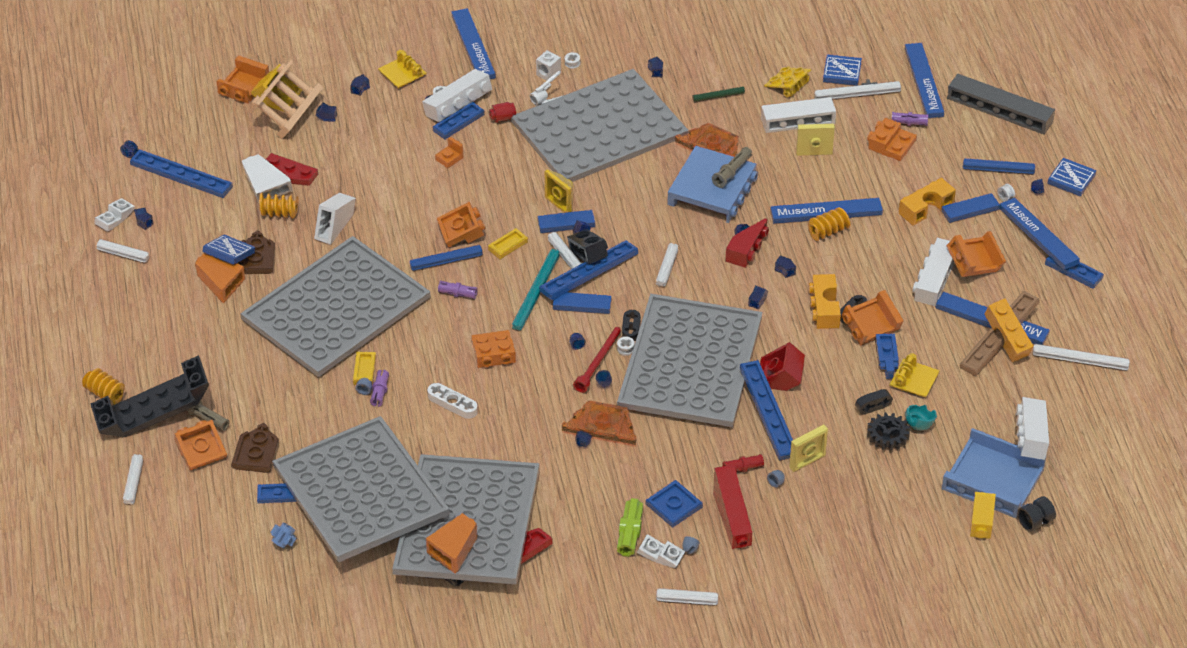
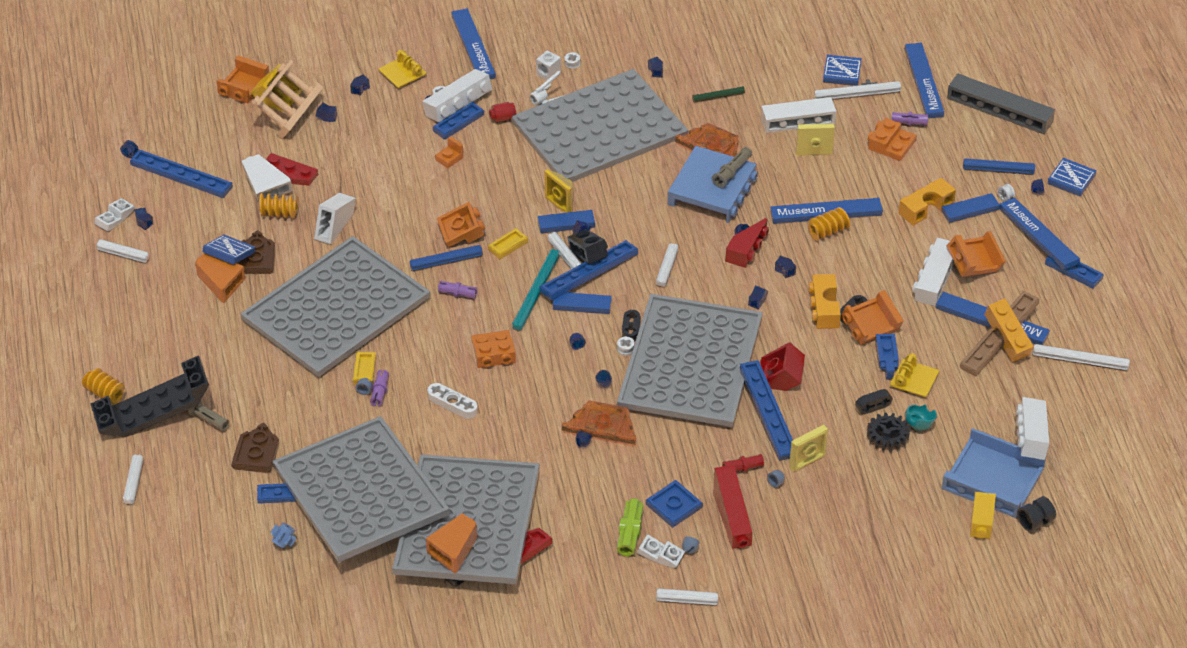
orange plate [174,420,227,471] -> none
red piece [573,327,621,393] -> none
yellow hinge [764,66,811,97] -> none

